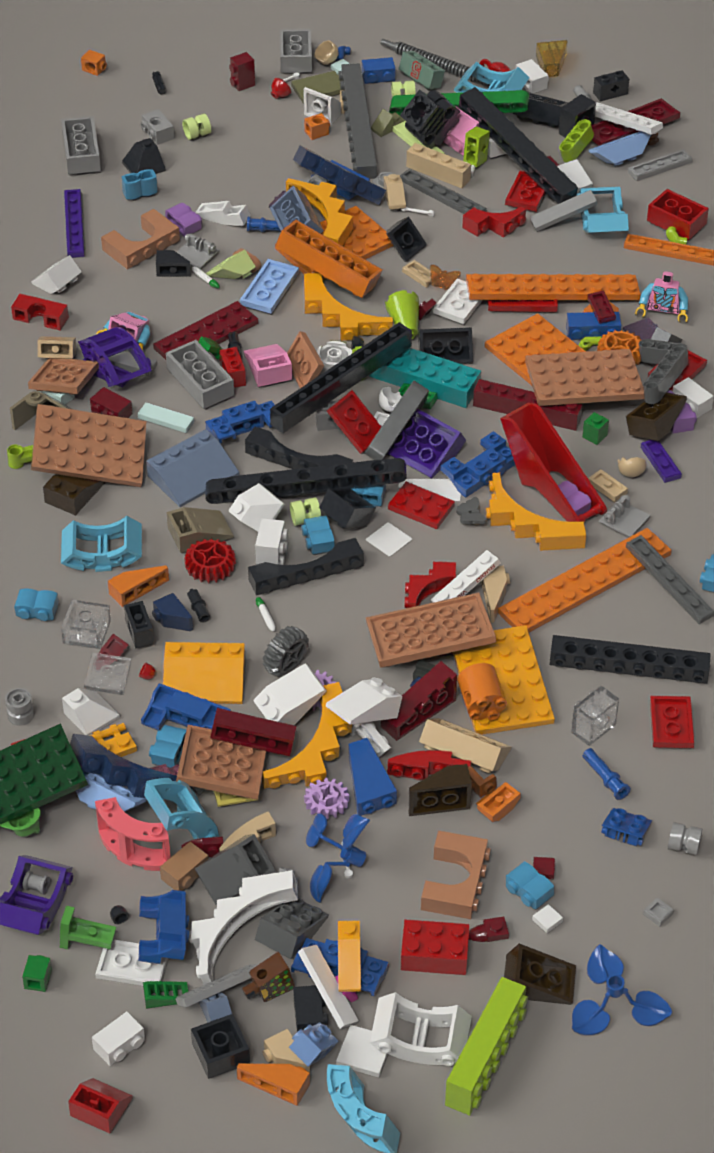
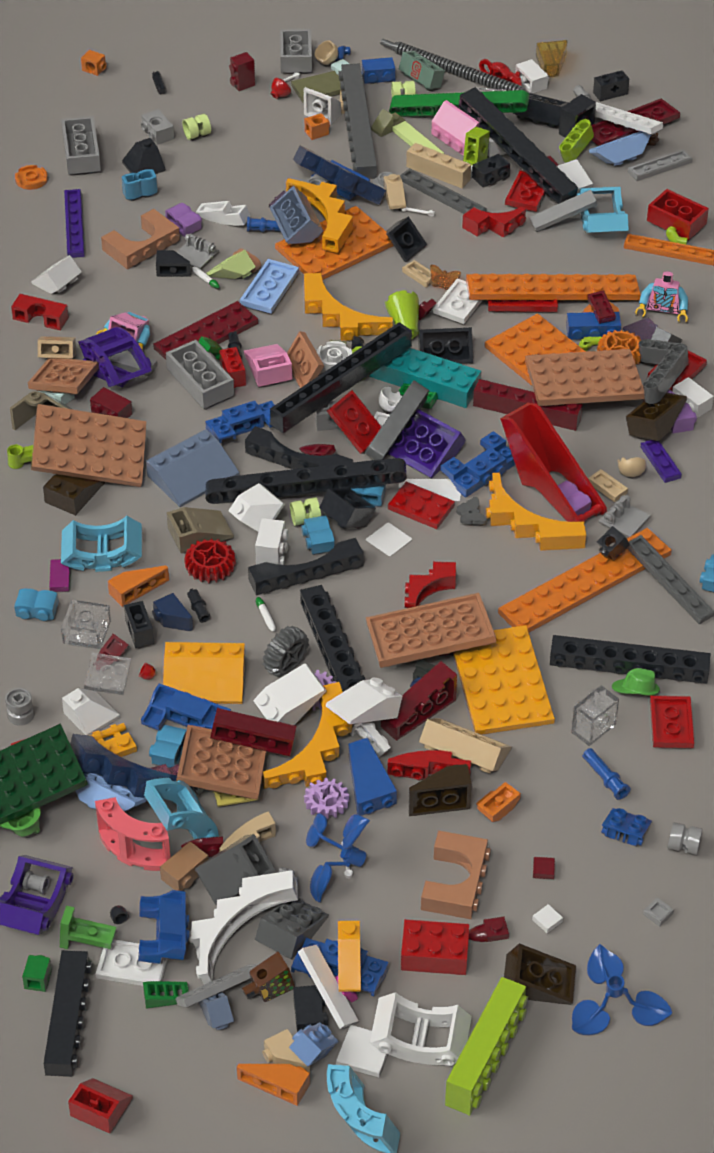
white brick [92,1012,145,1066] -> none
light aqua tile [138,402,194,433] -> none
black brick [191,1014,250,1079] -> none
orange brick [275,220,382,298] -> none
black piece [400,89,461,149] -> none
white plate [431,550,501,603] -> none
medium azure window [454,61,530,93] -> none
orange cylinder [457,663,507,720] -> none
dark orange bracket [468,766,497,798] -> none
tan slope [481,565,510,623] -> none
dark azure brick [506,861,554,909] -> none
green brick [582,412,609,445] -> none
none -> orange tile [15,165,48,190]
none -> black brick [43,950,92,1077]
none -> magenta tile [49,559,70,592]
none -> dark red plate [299,444,336,456]
none -> black brick [300,585,366,692]
none -> black brick [472,154,510,188]
none -> black brick [597,526,630,560]
none -> bright green piece [612,668,660,695]

